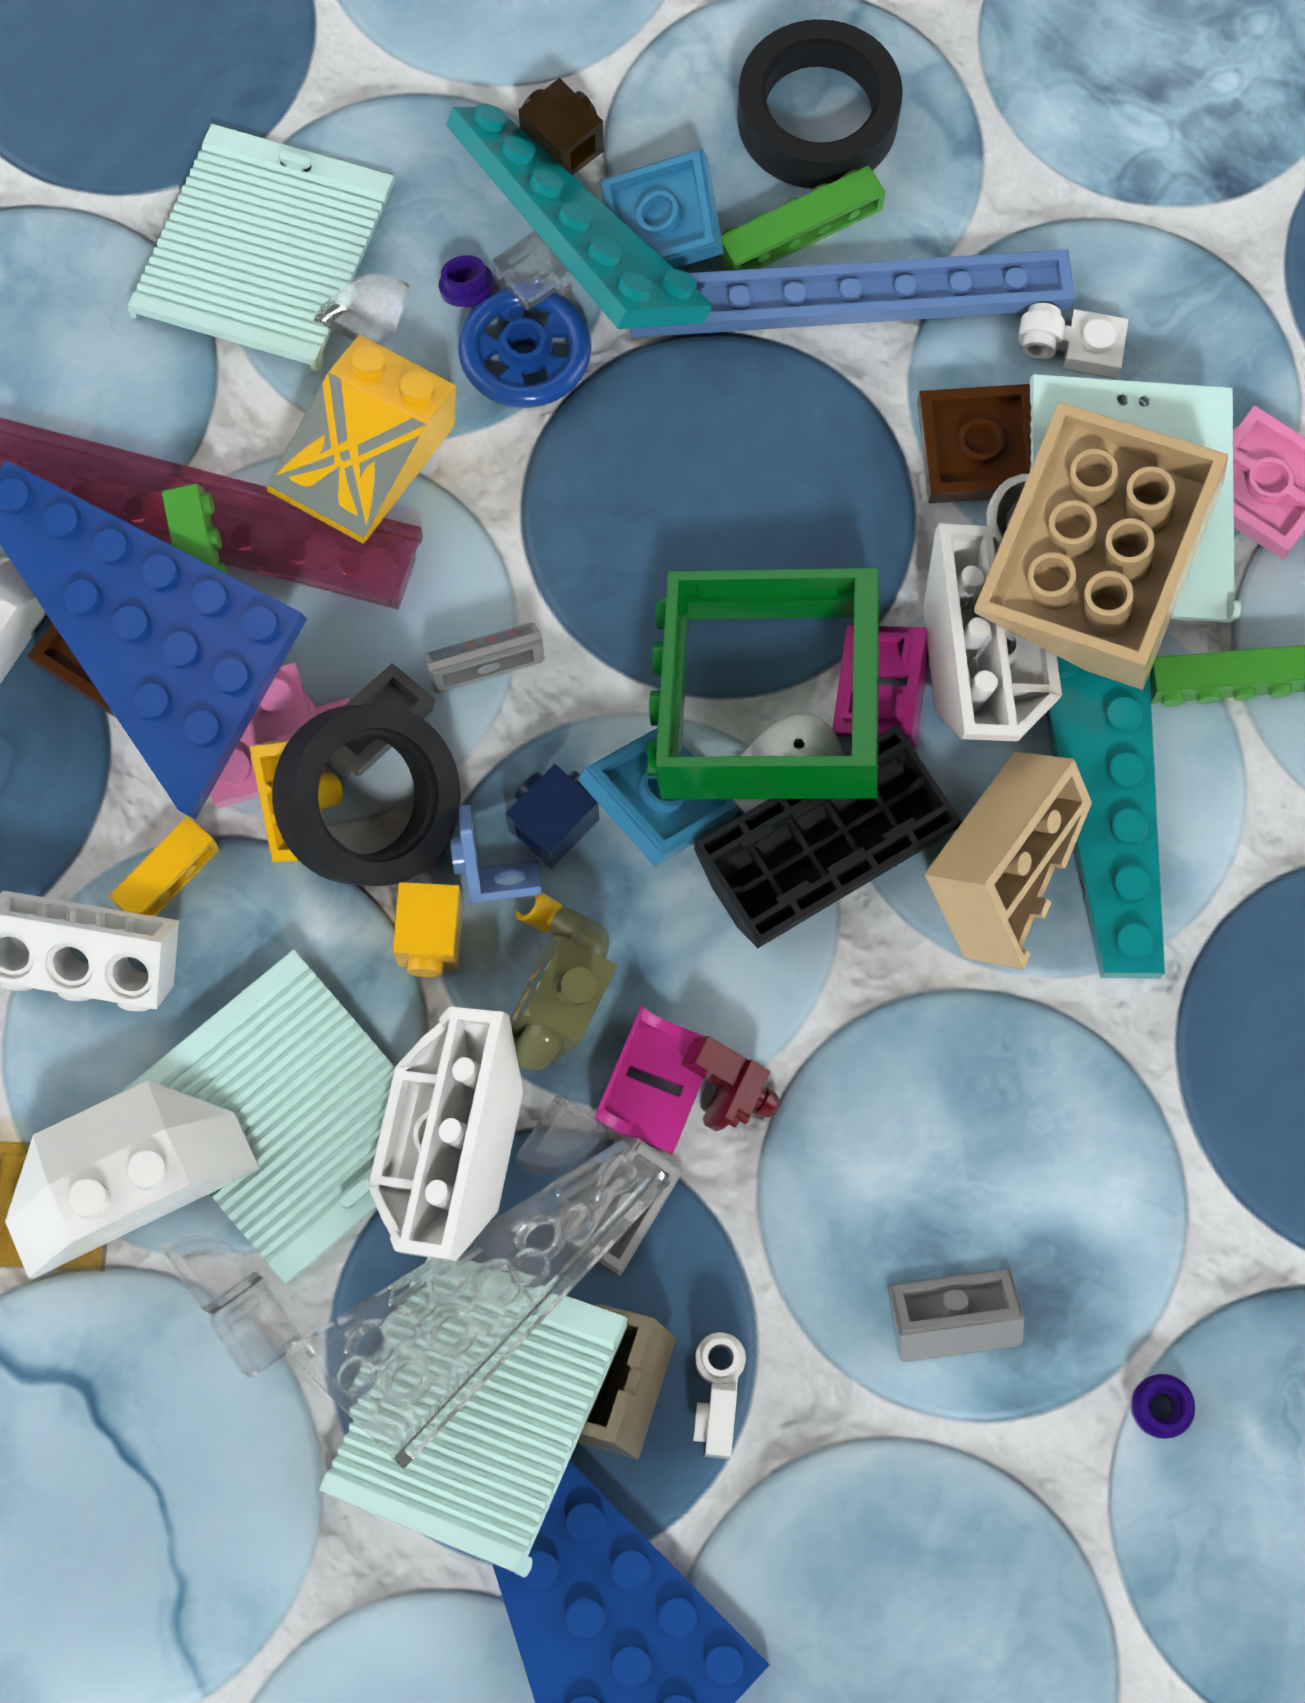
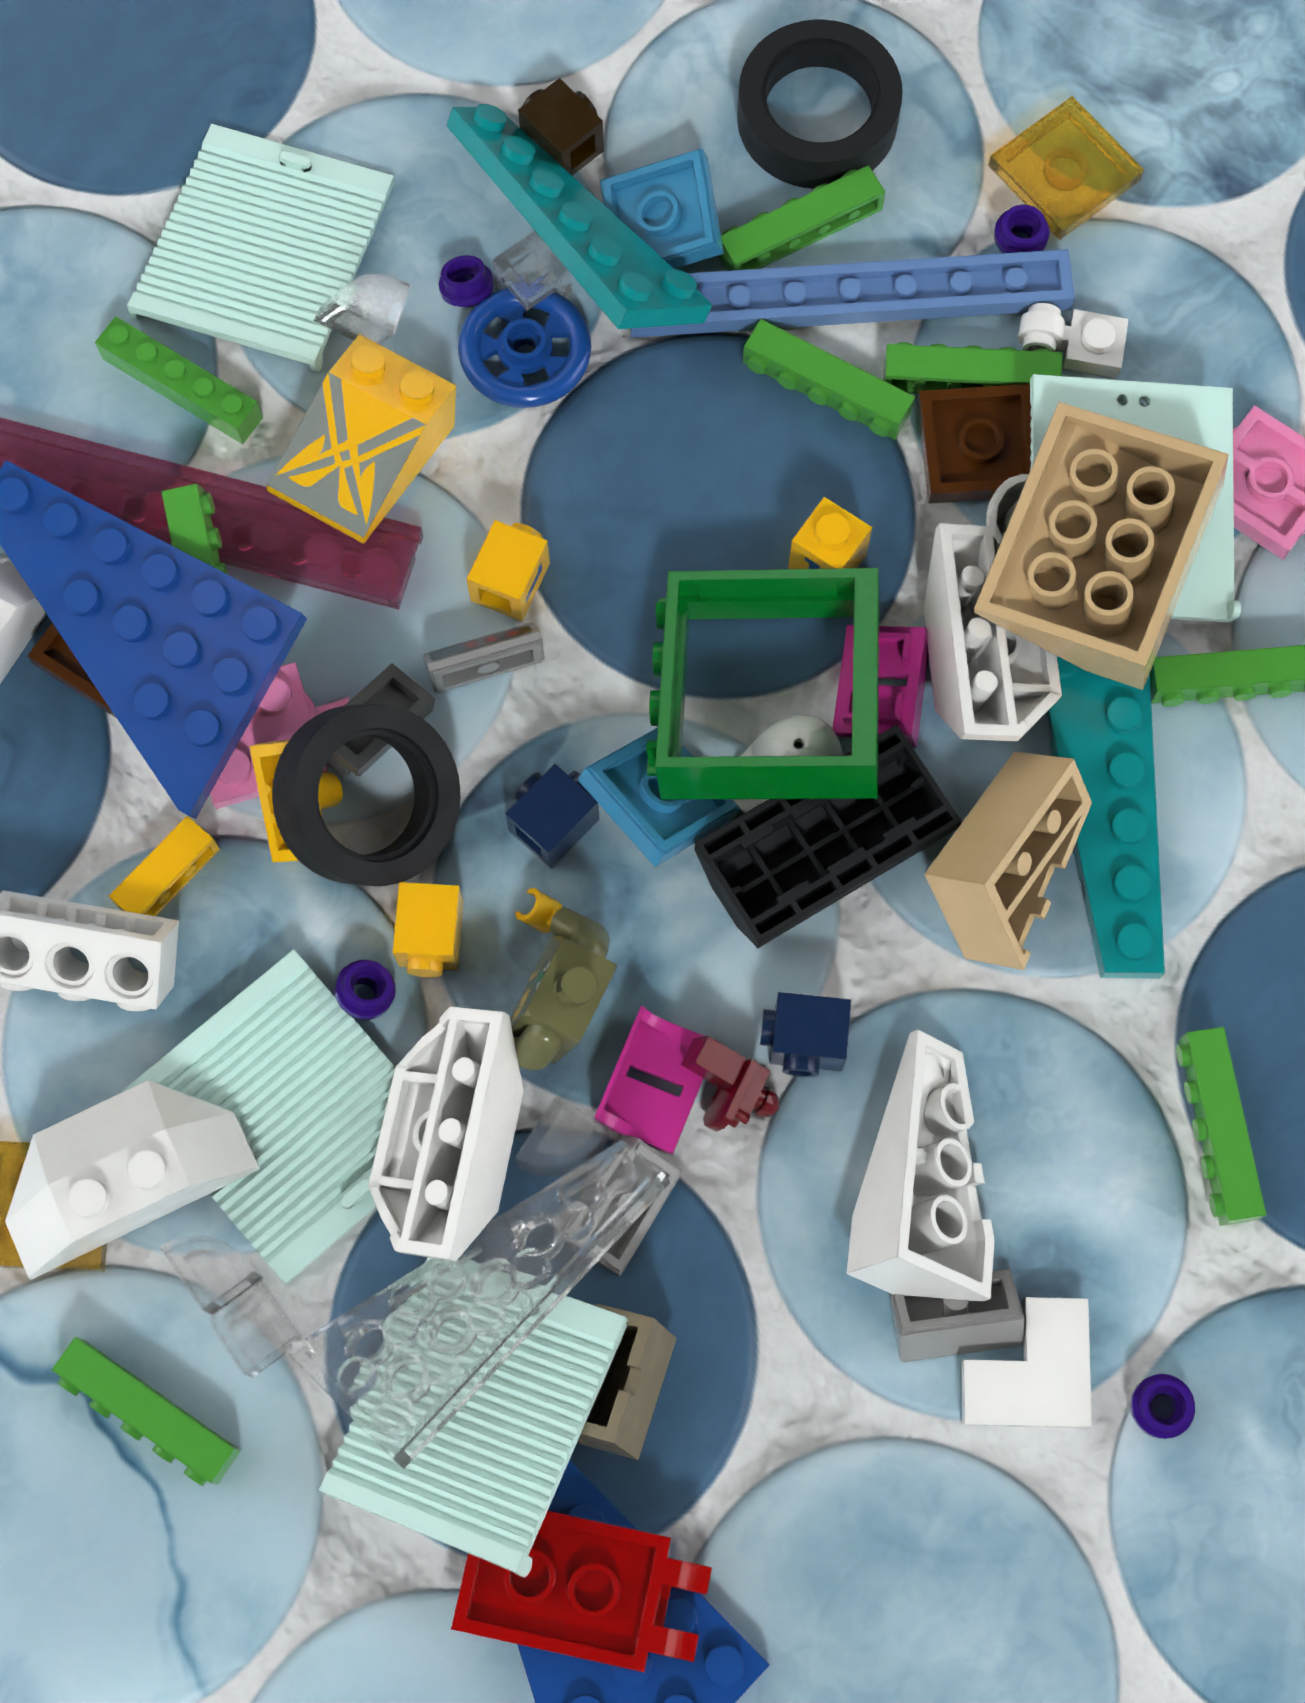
medium blue bracket [450,804,542,903] -> none
white plate [693,1332,746,1459] -> none
none -> bright green piece [52,1337,241,1486]
none -> bright green piece [95,316,263,444]
none -> dark purple plate [334,960,396,1020]
none -> red tile [451,1511,712,1672]
none -> yellow brick [466,520,550,622]
none -> bright green piece [743,319,915,440]
none -> dark blue brick [760,992,851,1077]
none -> yellow brick [788,497,872,569]
none -> white wedge [846,1030,995,1302]
none -> bright green piece [883,342,1062,394]
none -> white tile [961,1297,1092,1428]
none -> clear yellow tile [988,96,1144,240]
none -> dark purple plate [994,204,1050,253]
none -> bright green piece [1176,1027,1267,1226]

